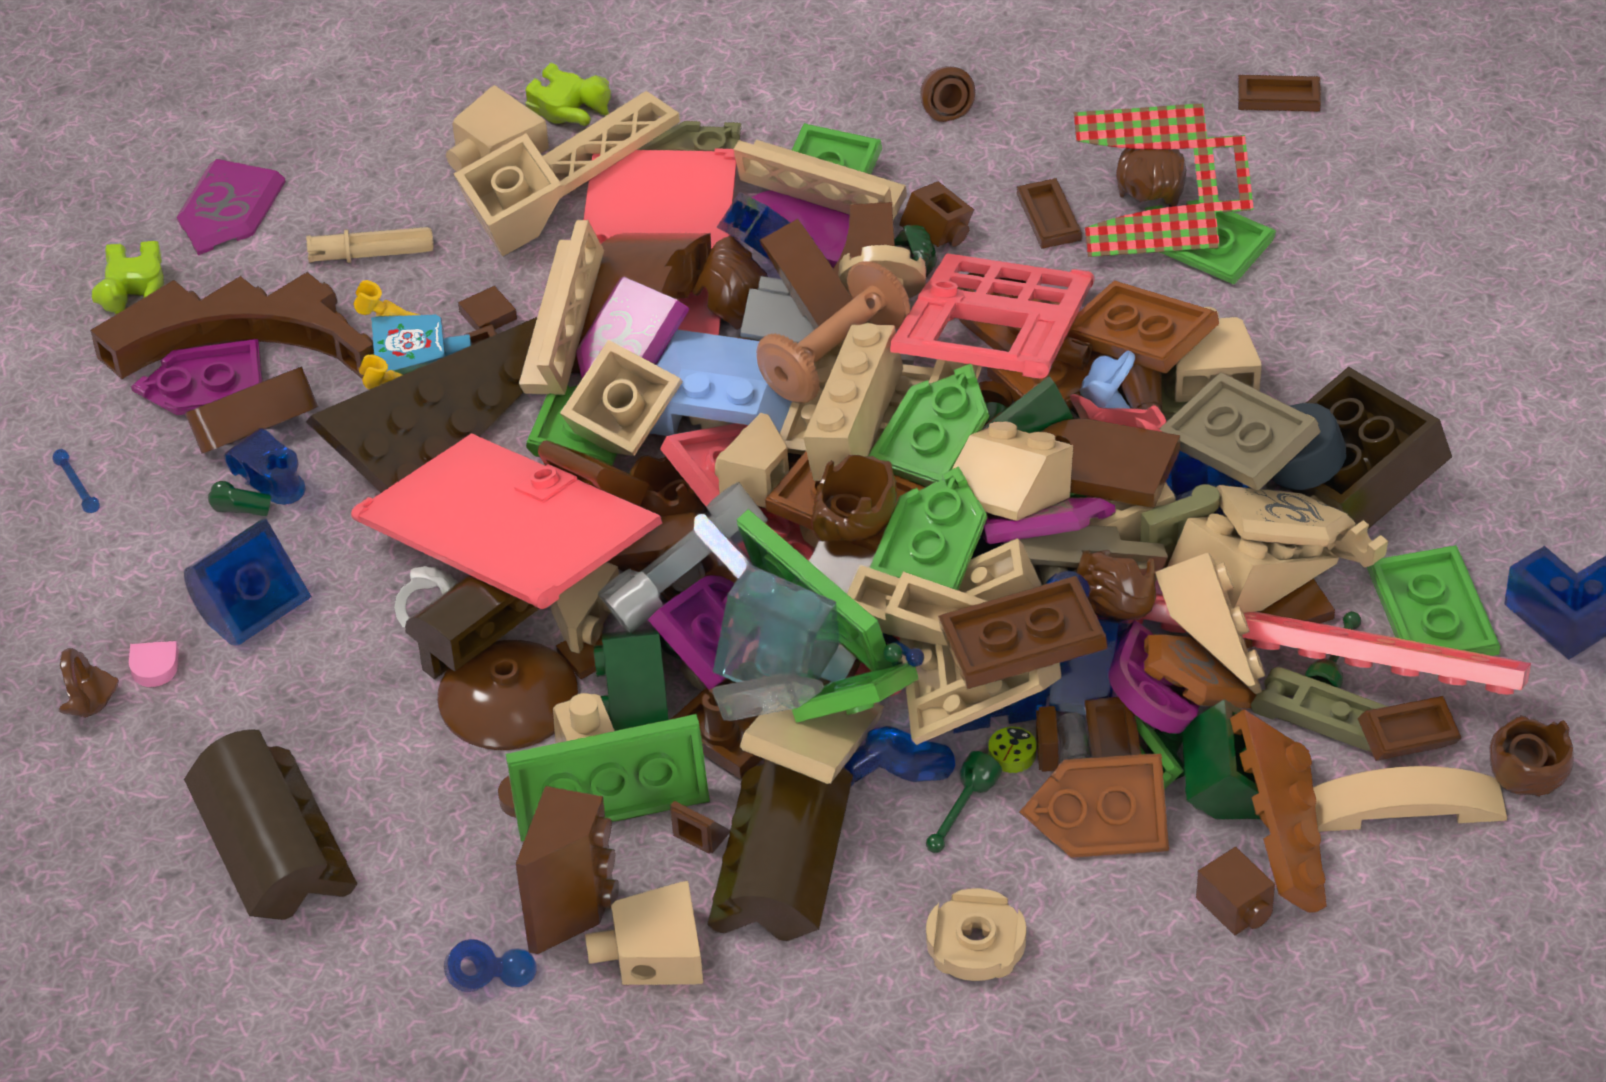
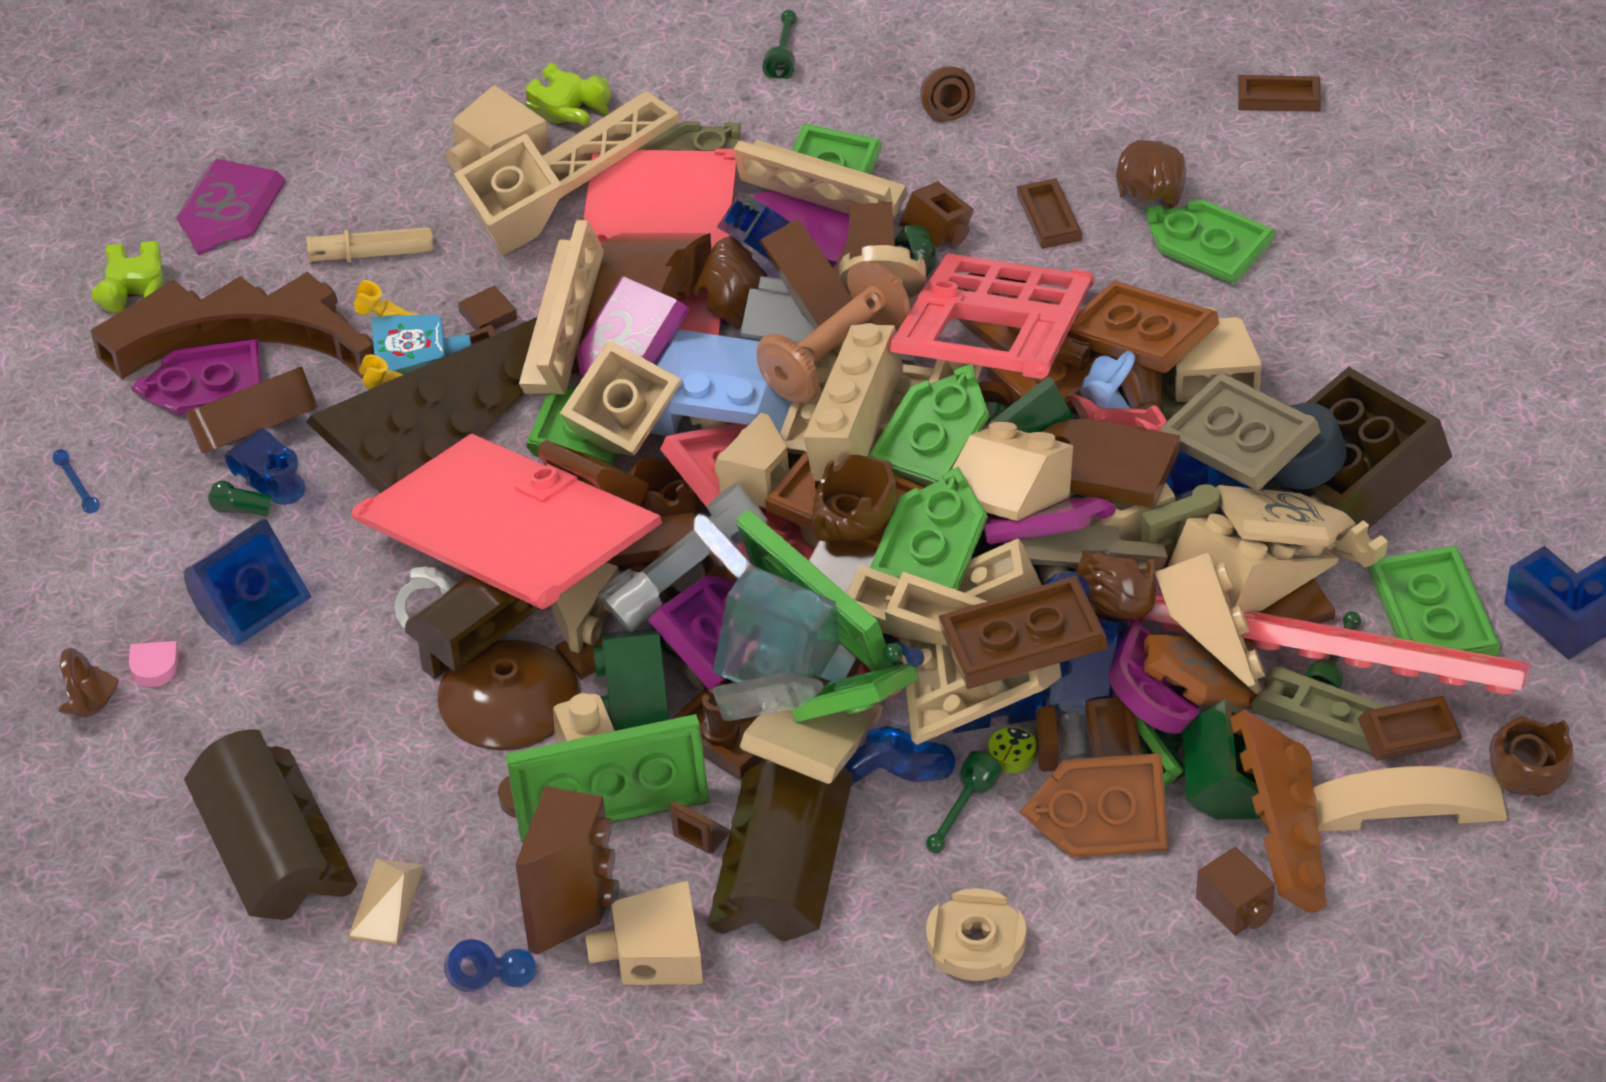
piece [1074,103,1254,257] -> none
none -> tan slope [349,858,423,946]
none -> dark green hinge [762,10,797,79]

